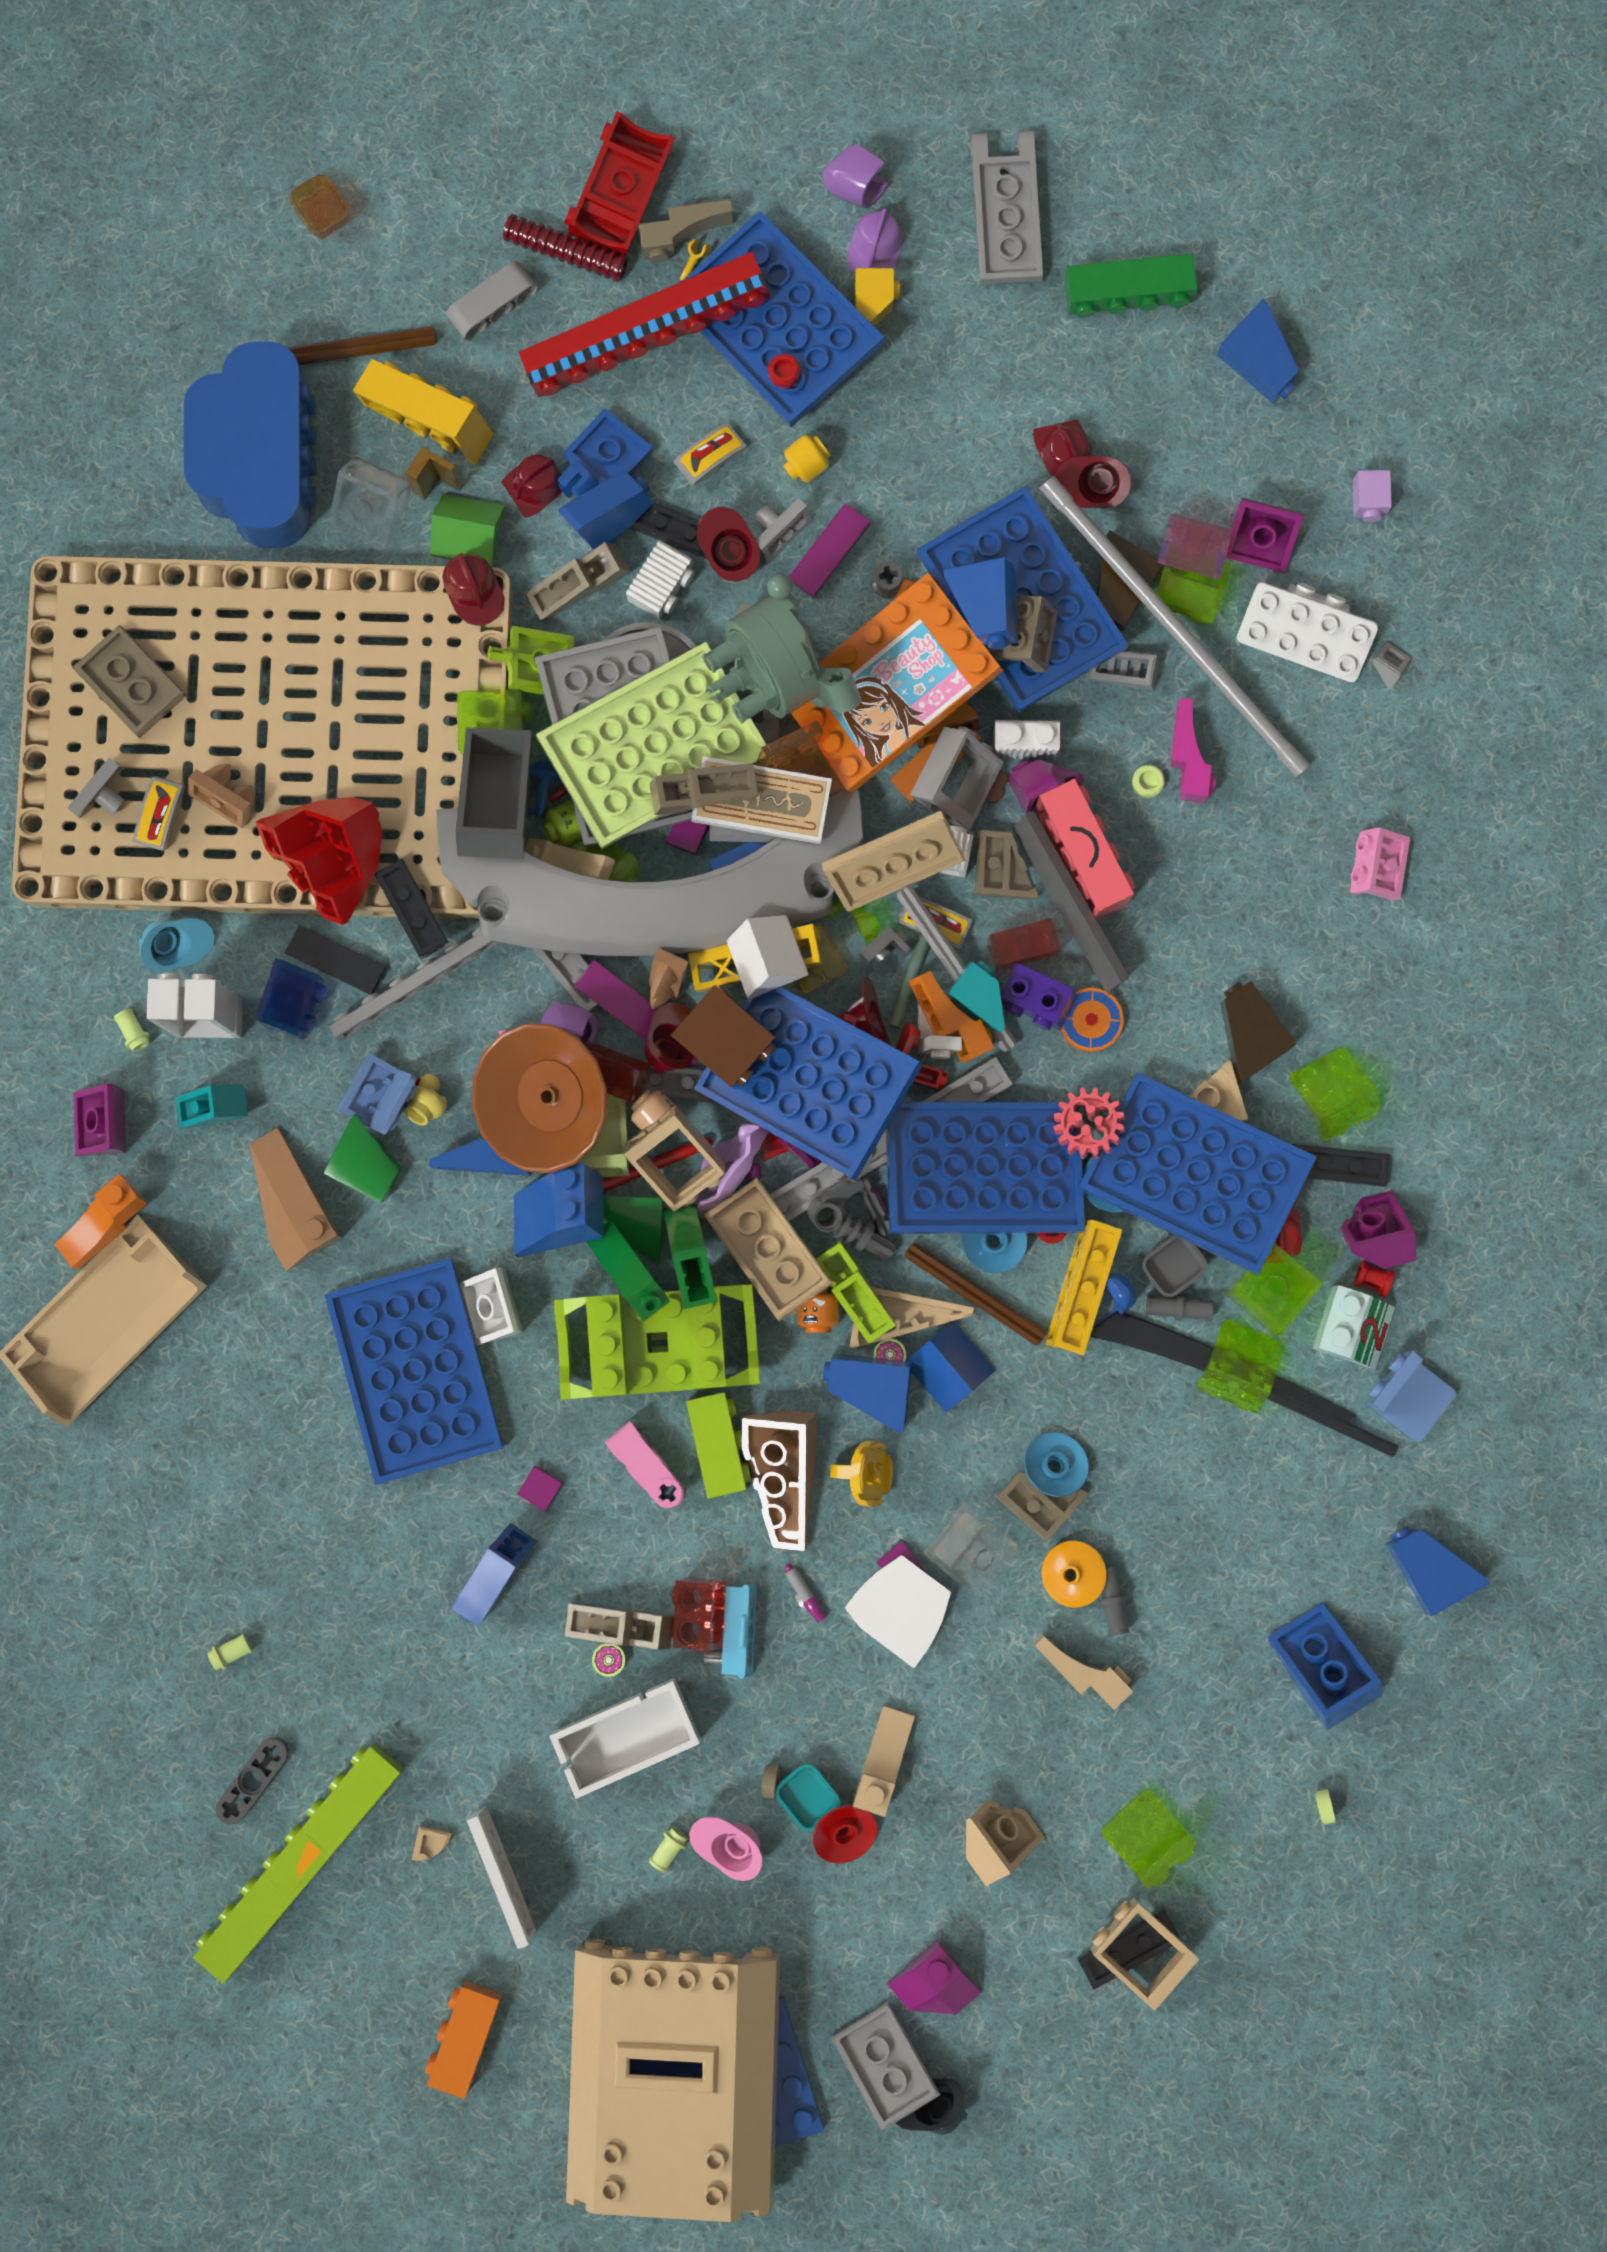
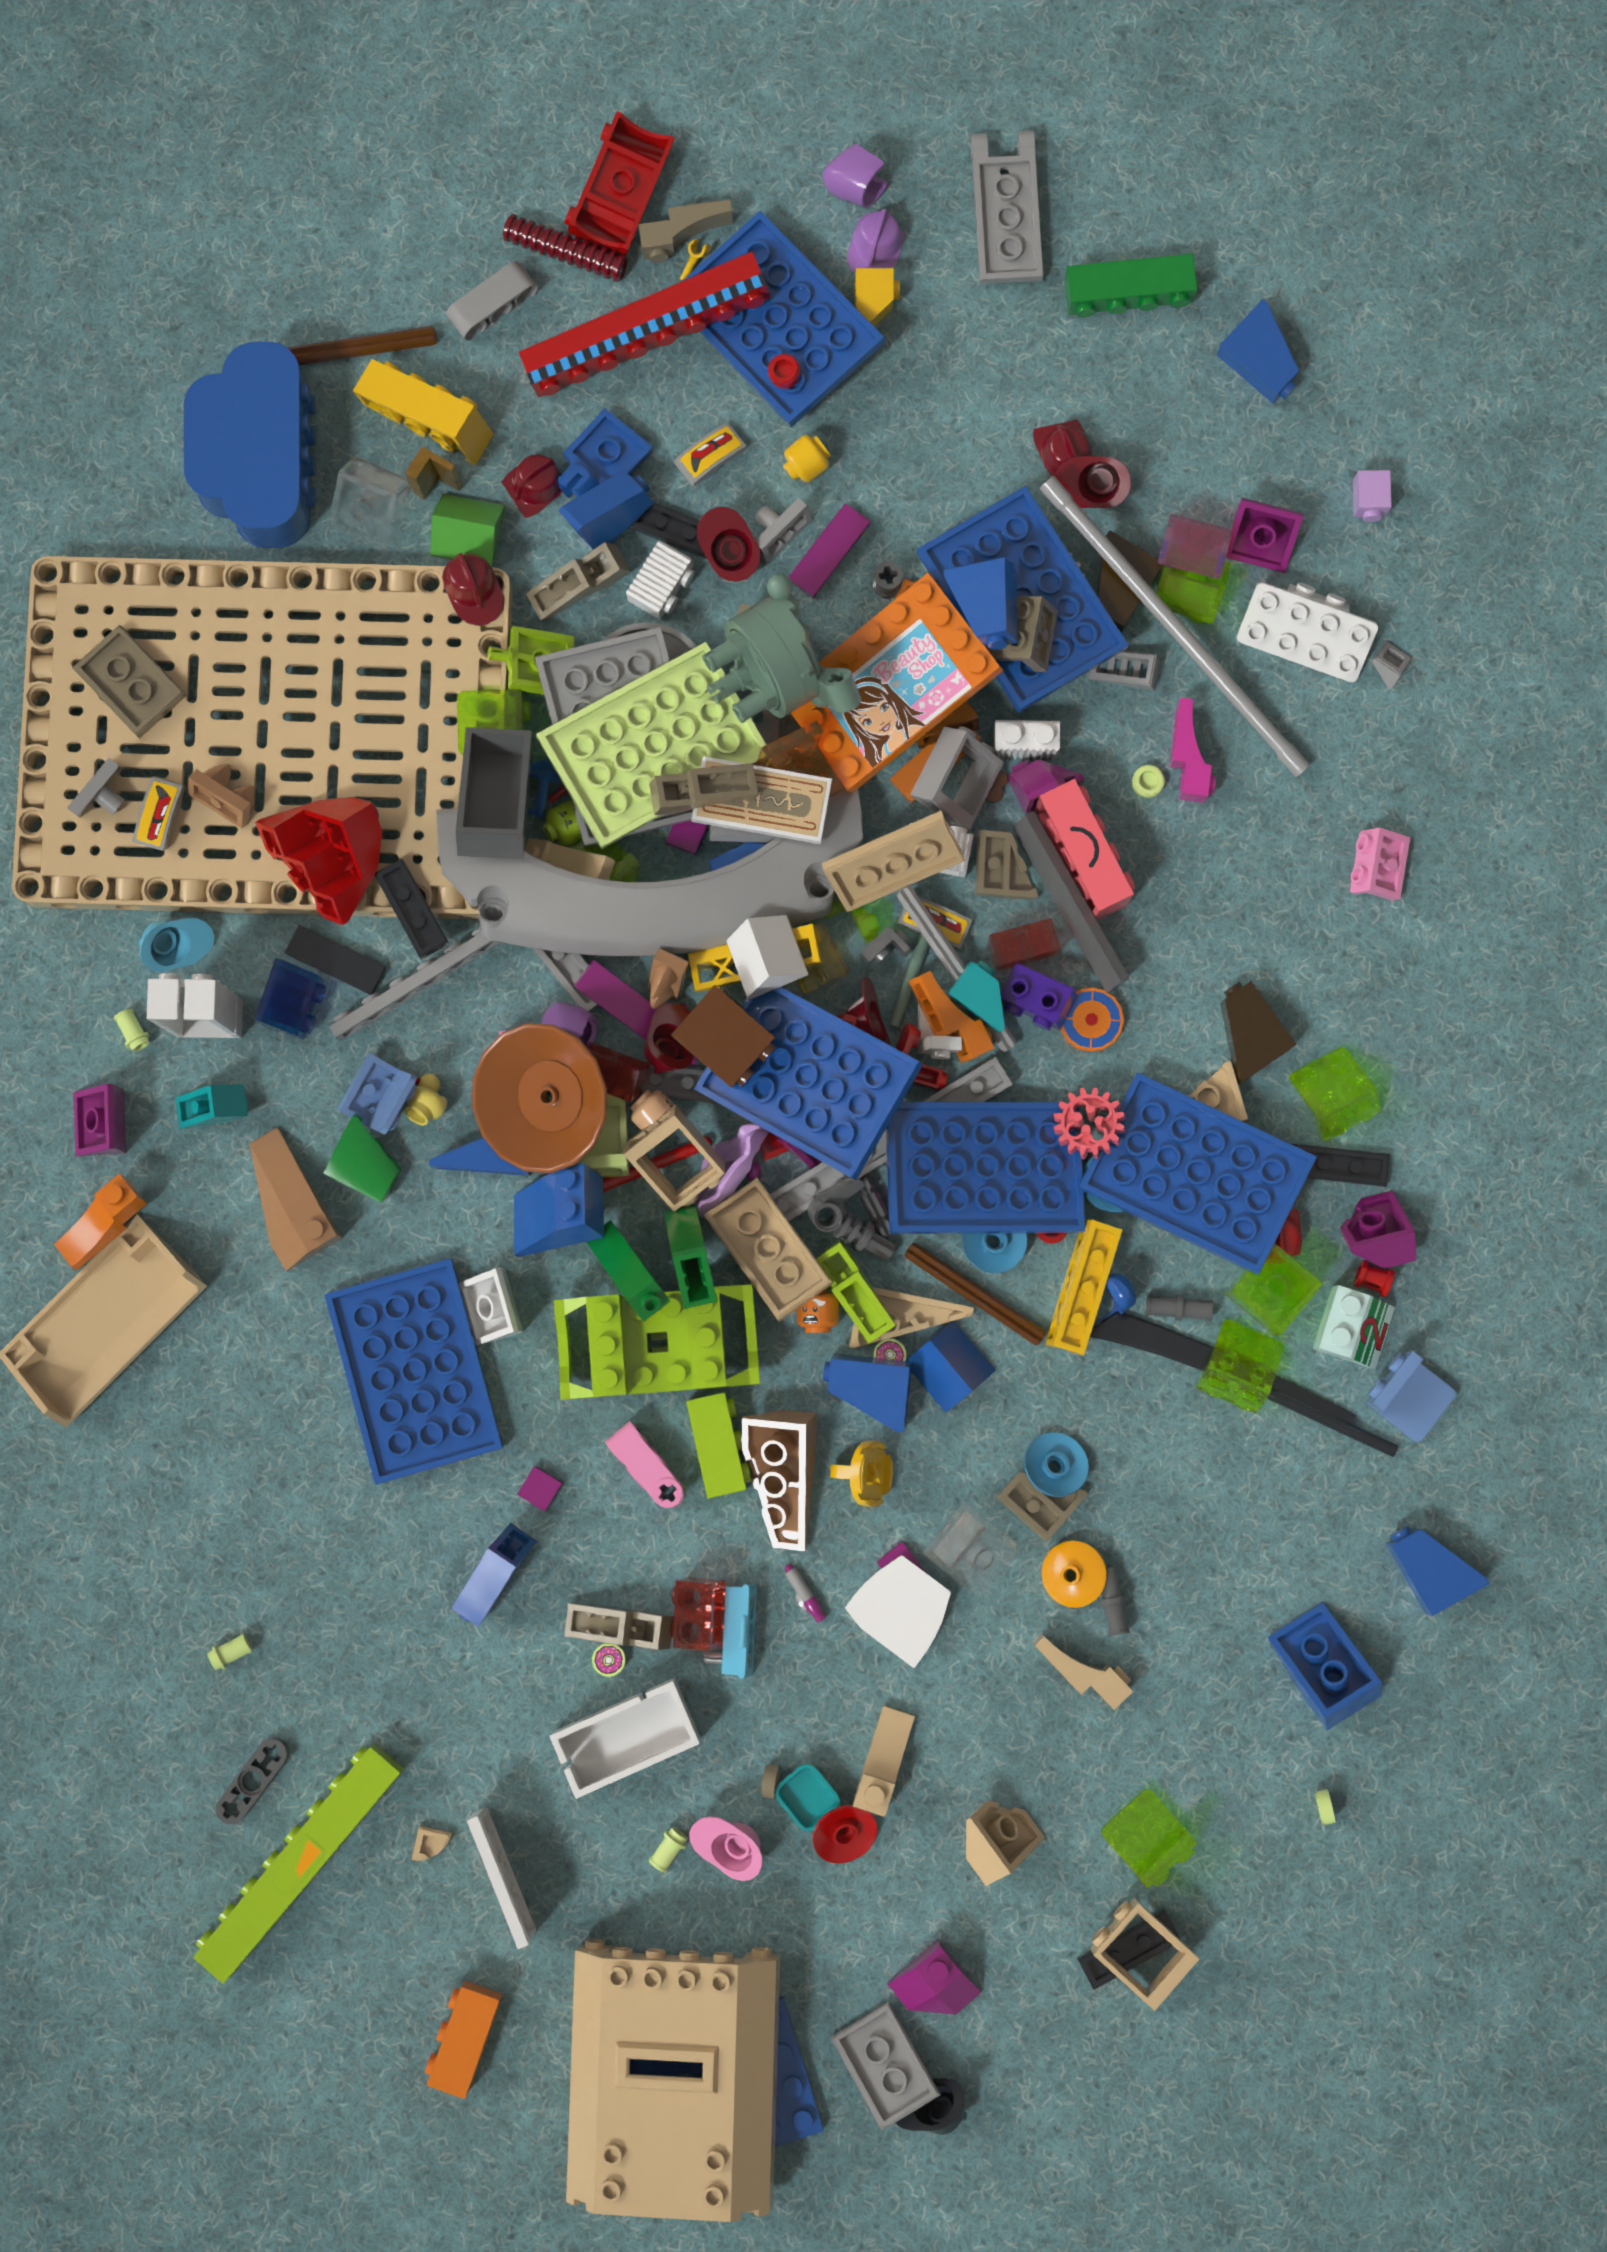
clear orange piece [289,174,349,240] -> none
green slope [603,1195,663,1262] -> none
dark grey piece [1142,1235,1207,1297] -> none

